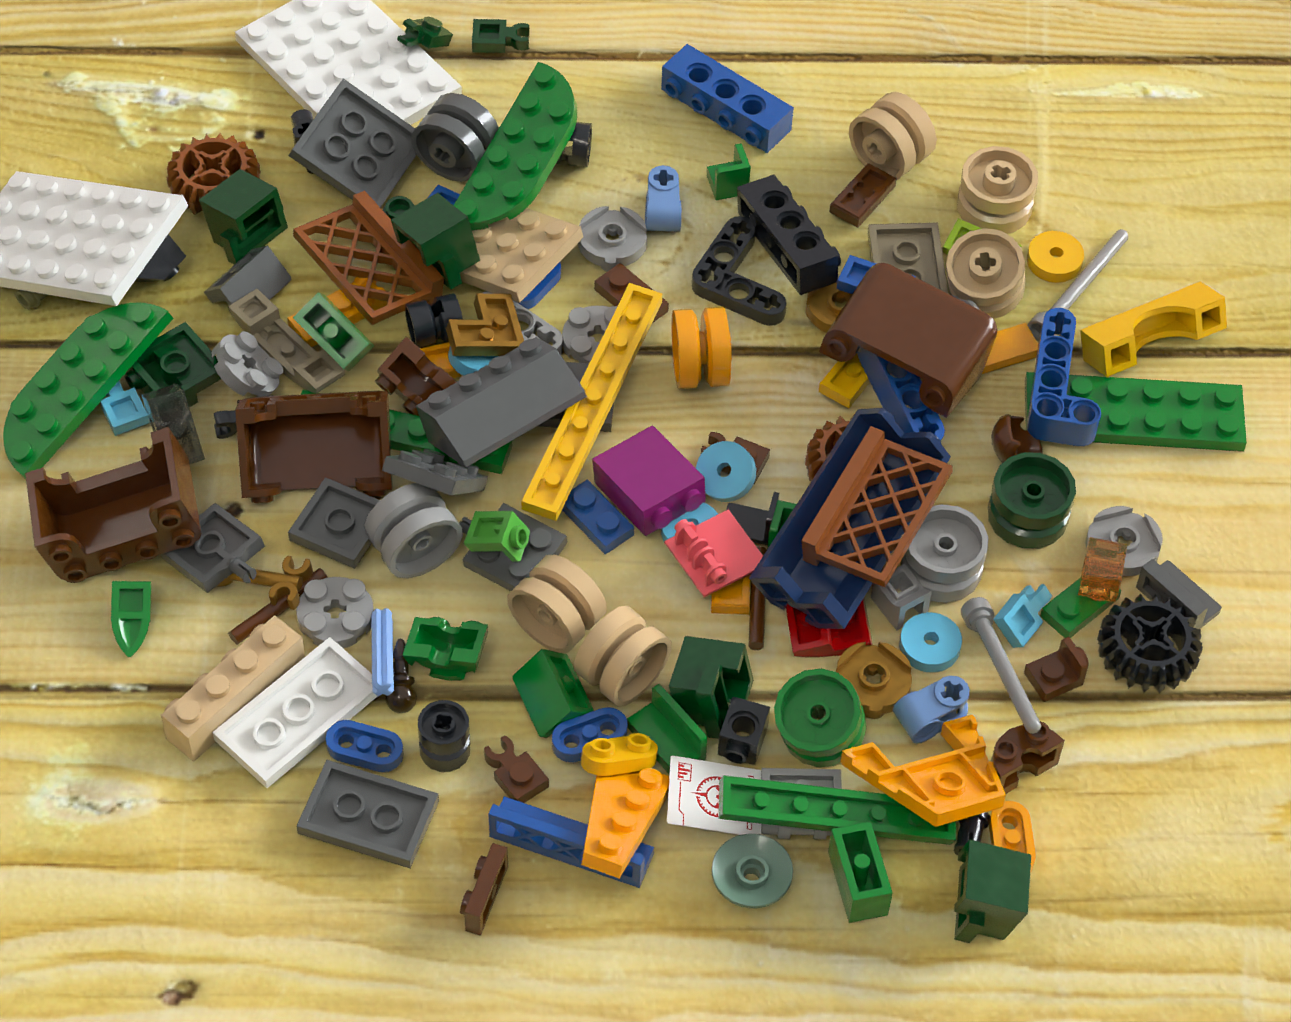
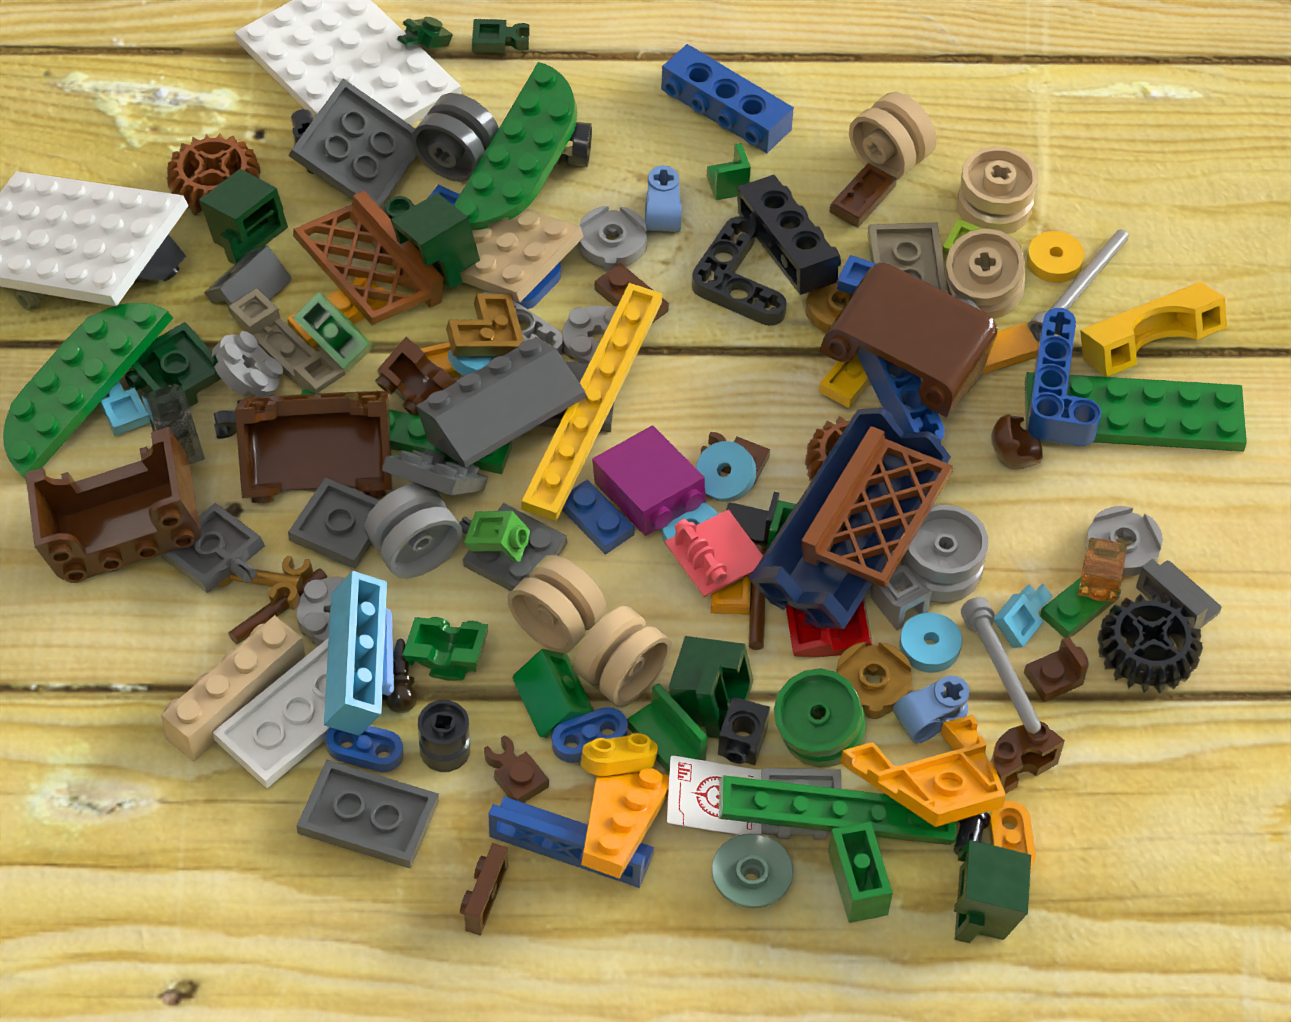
green plate [111,581,151,657] -> none
black wheel [405,293,463,348] -> none
light orange wheel [671,307,732,389] -> none
dark green wheel [988,452,1076,549] -> none
none -> medium azure brick [324,571,387,736]

